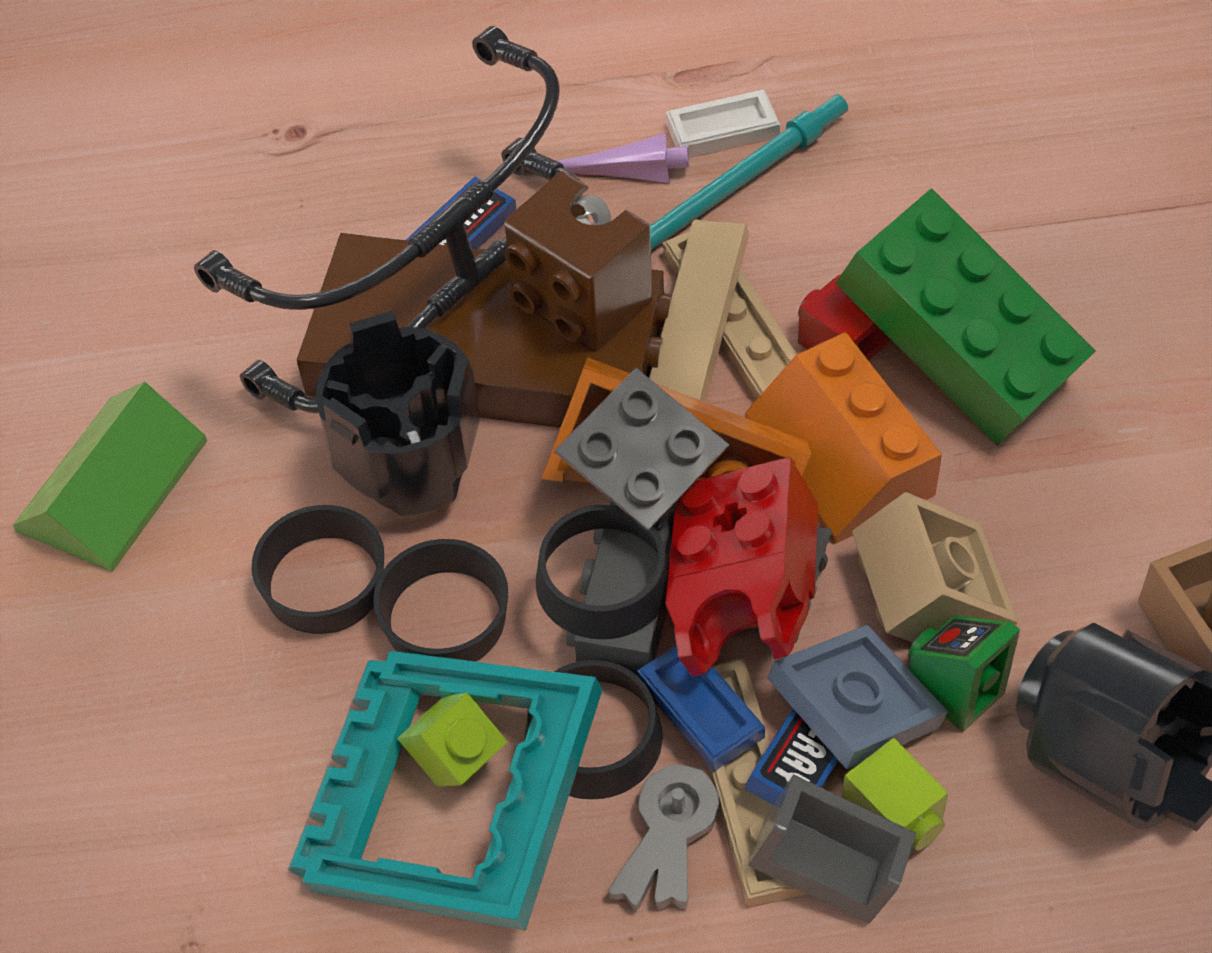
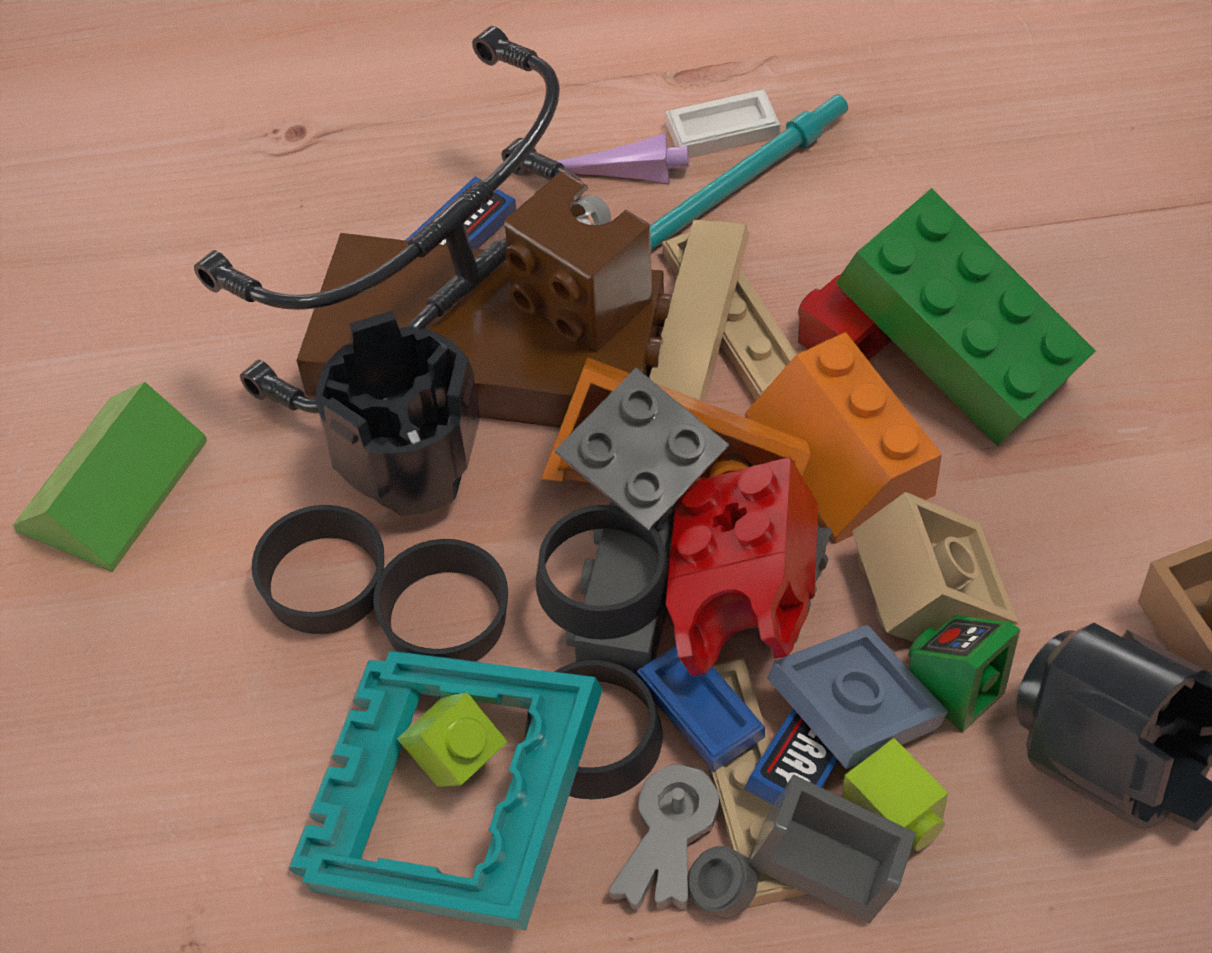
none -> dark grey tile [688,846,758,918]

